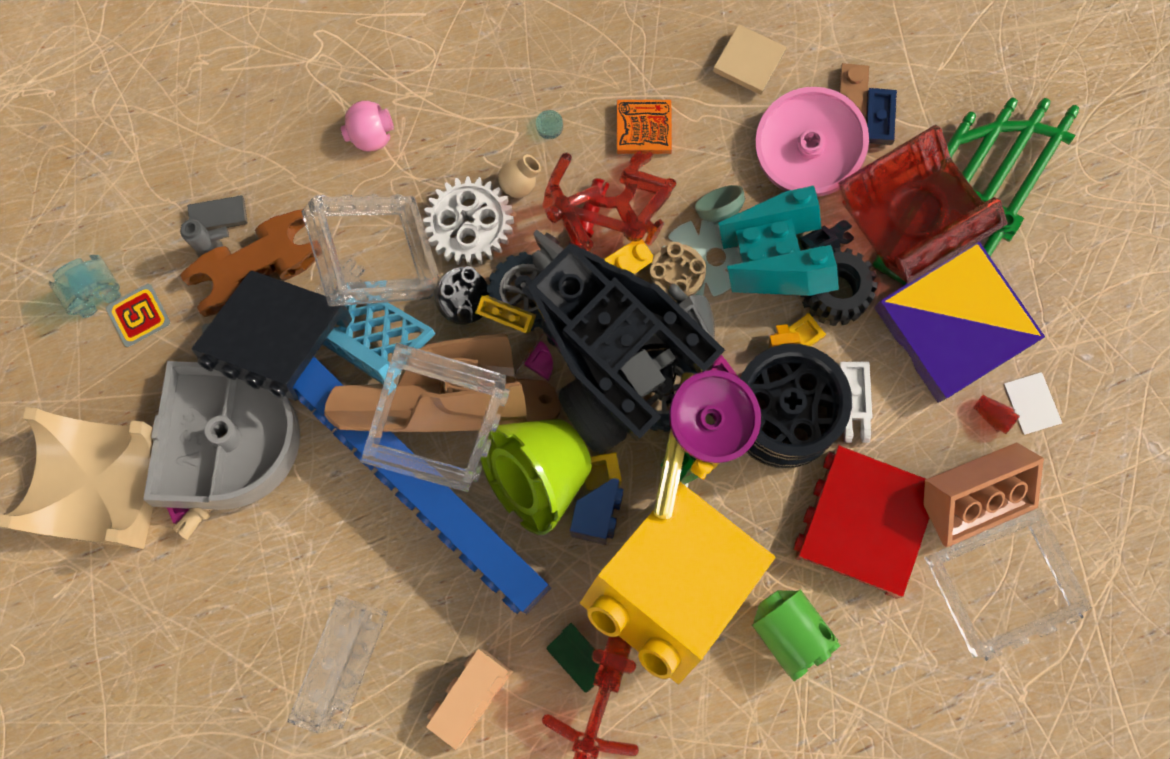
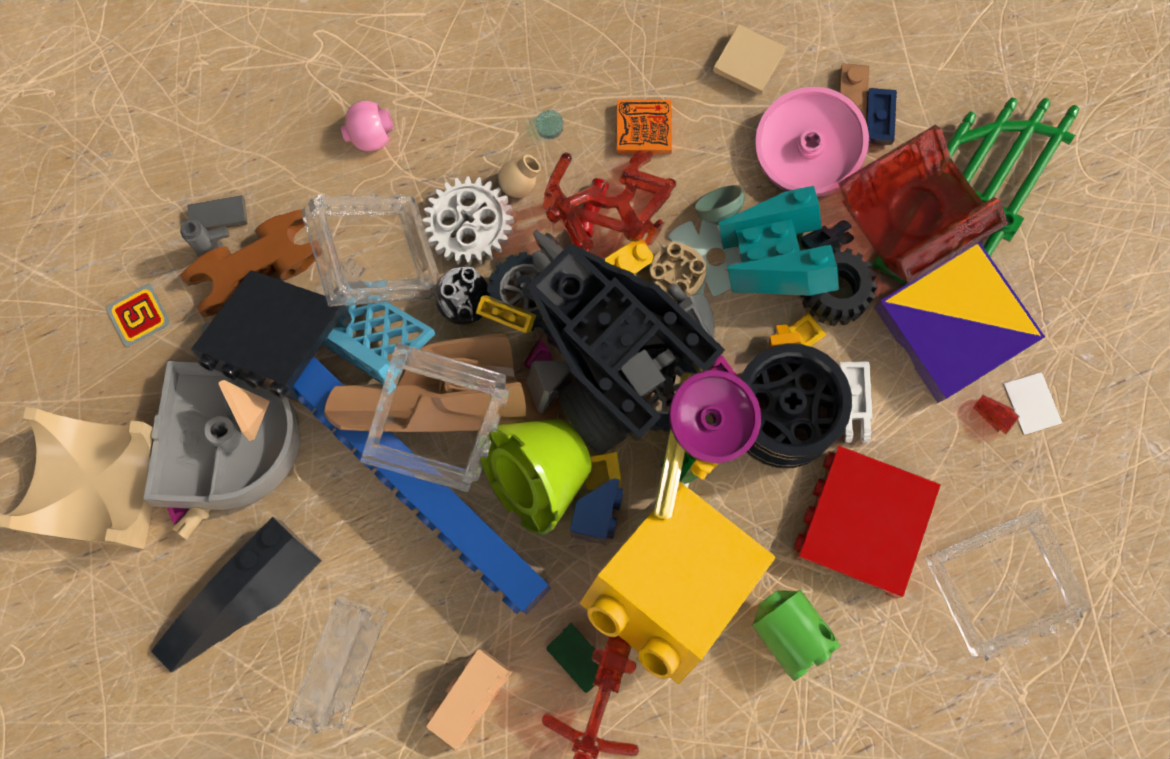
clear light blue brick [49,255,121,318] -> none
nougat slope [924,442,1044,547] -> none
none -> black wedge [151,516,322,673]
none -> light nougat slope [218,380,270,442]
none -> light grey slope [526,361,572,414]

